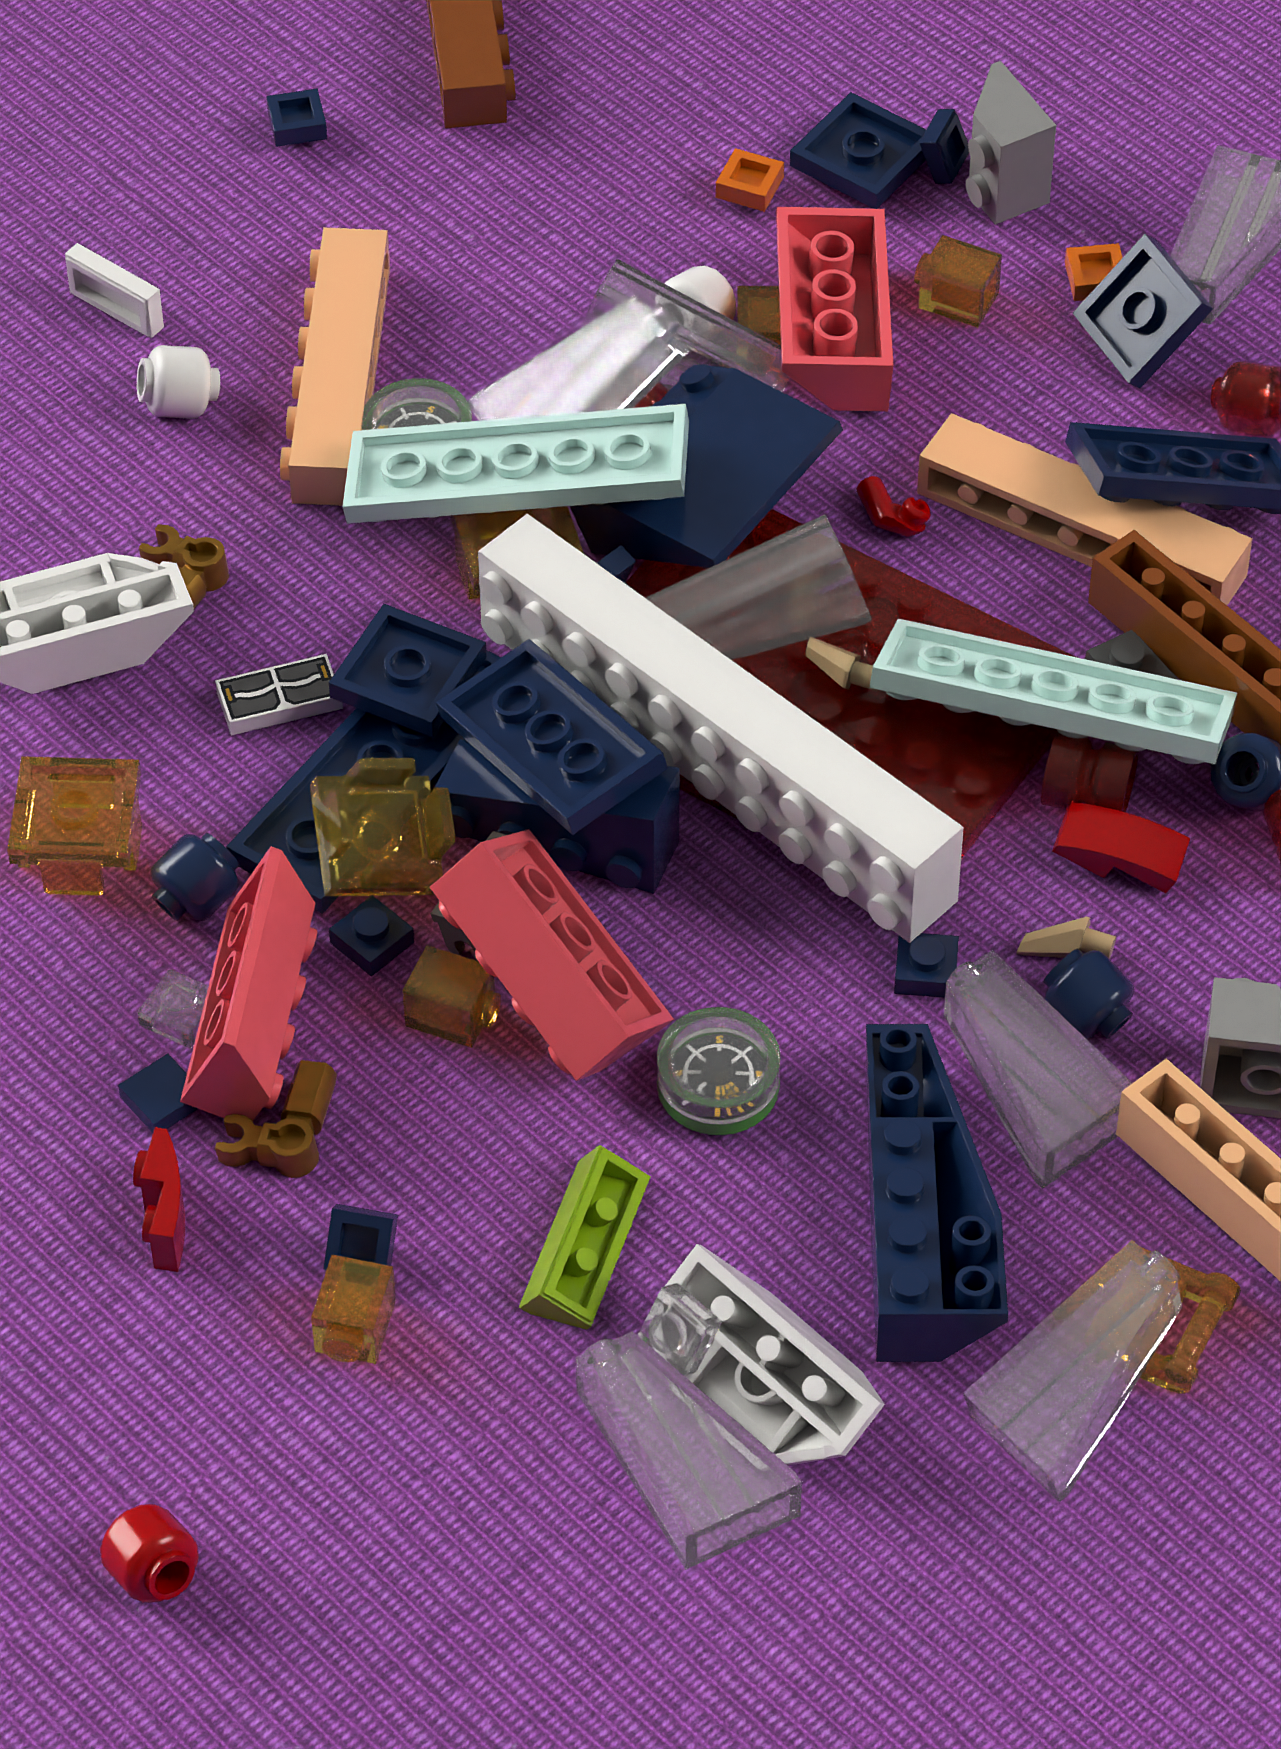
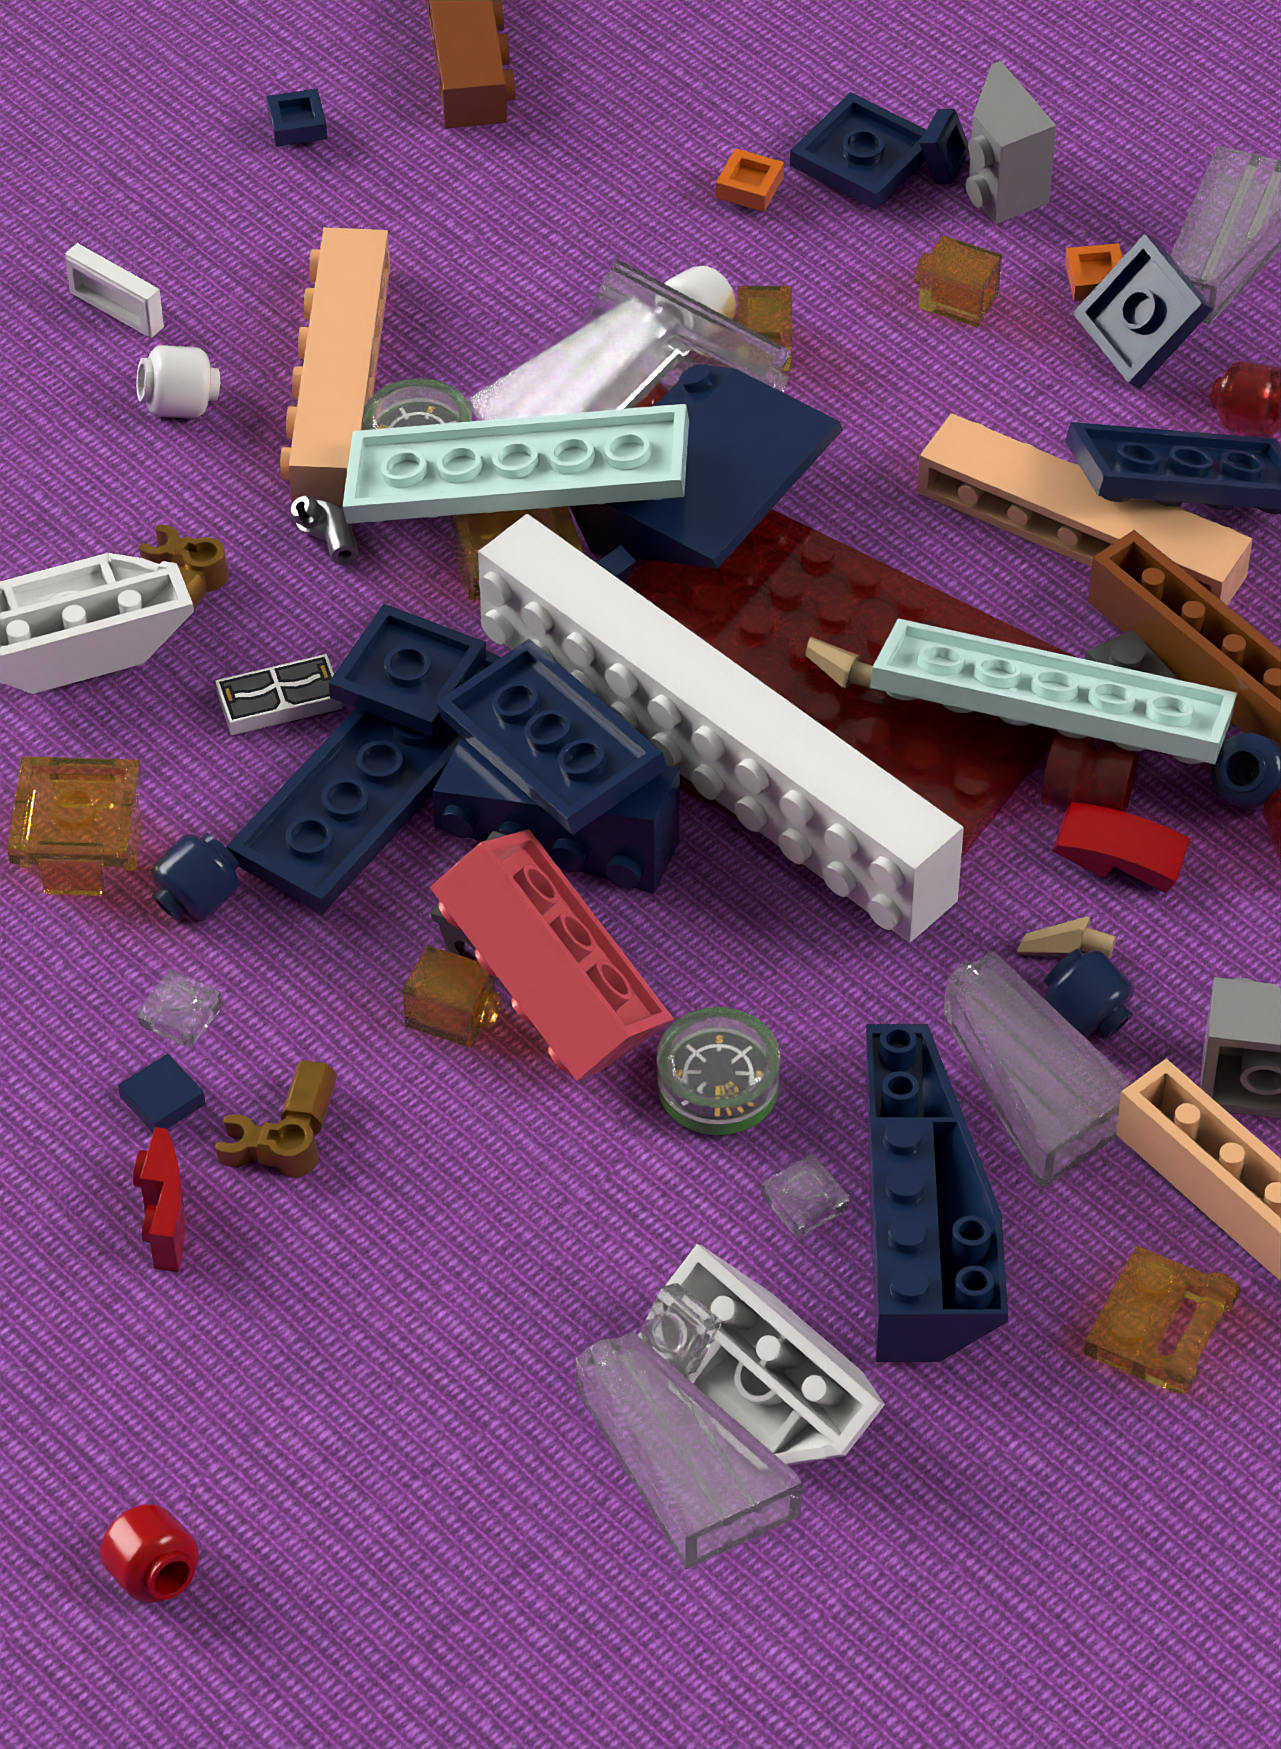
coral slope [180,846,317,1122] -> none
clear yellow panel [310,758,455,896] -> none
clear yellow brick [311,1255,396,1364] -> none
dark blue plate [323,1204,398,1281] -> none
dark blue plate [329,895,415,977] -> none
lime slope [519,1145,651,1330] -> none
clear slope [646,514,872,660] -> none
coral slope [776,207,894,412] -> none
red arm [856,476,931,537] -> none
dark blue plate [894,933,959,998] -> none
clear slope [963,1240,1183,1503] -> none
none -> flat silver arm [290,495,358,565]
none -> clear plate [761,1153,849,1239]

